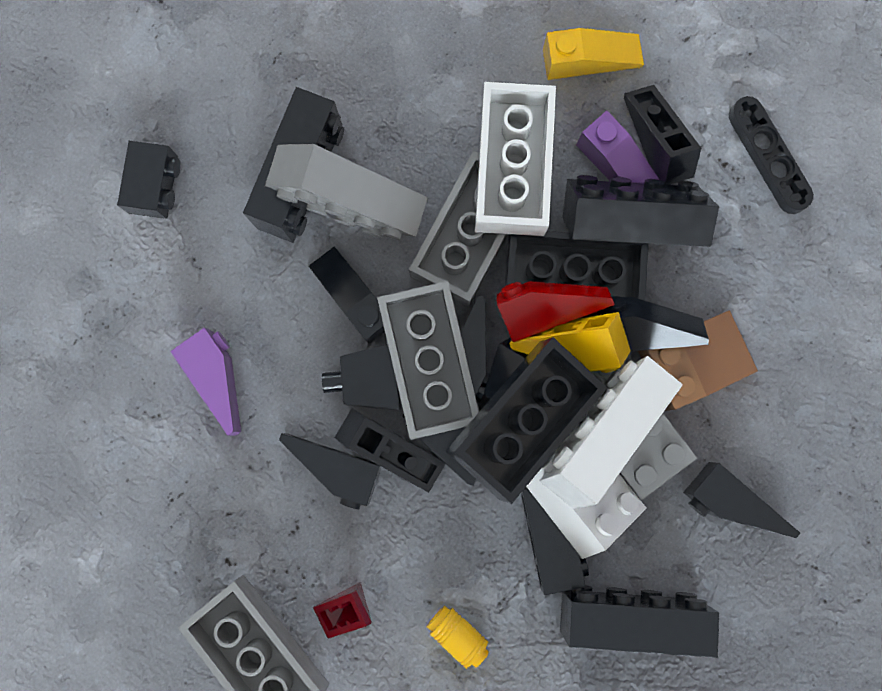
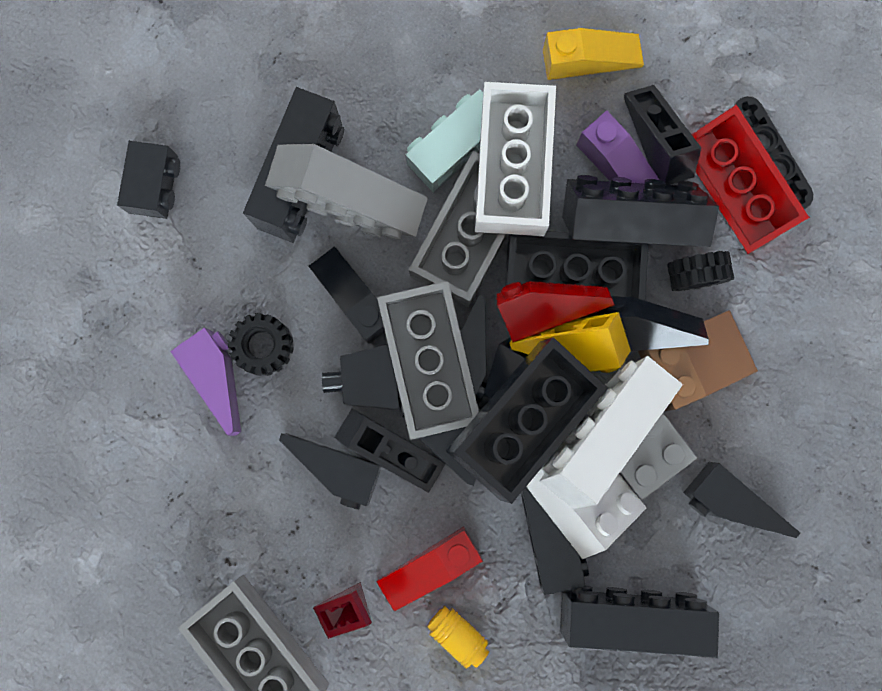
none -> black tyre [228,313,294,376]
none -> red slope [376,526,483,611]
none -> light aqua brick [405,89,483,192]
none -> black tyre [667,251,734,291]
none -> red slope [691,104,810,254]

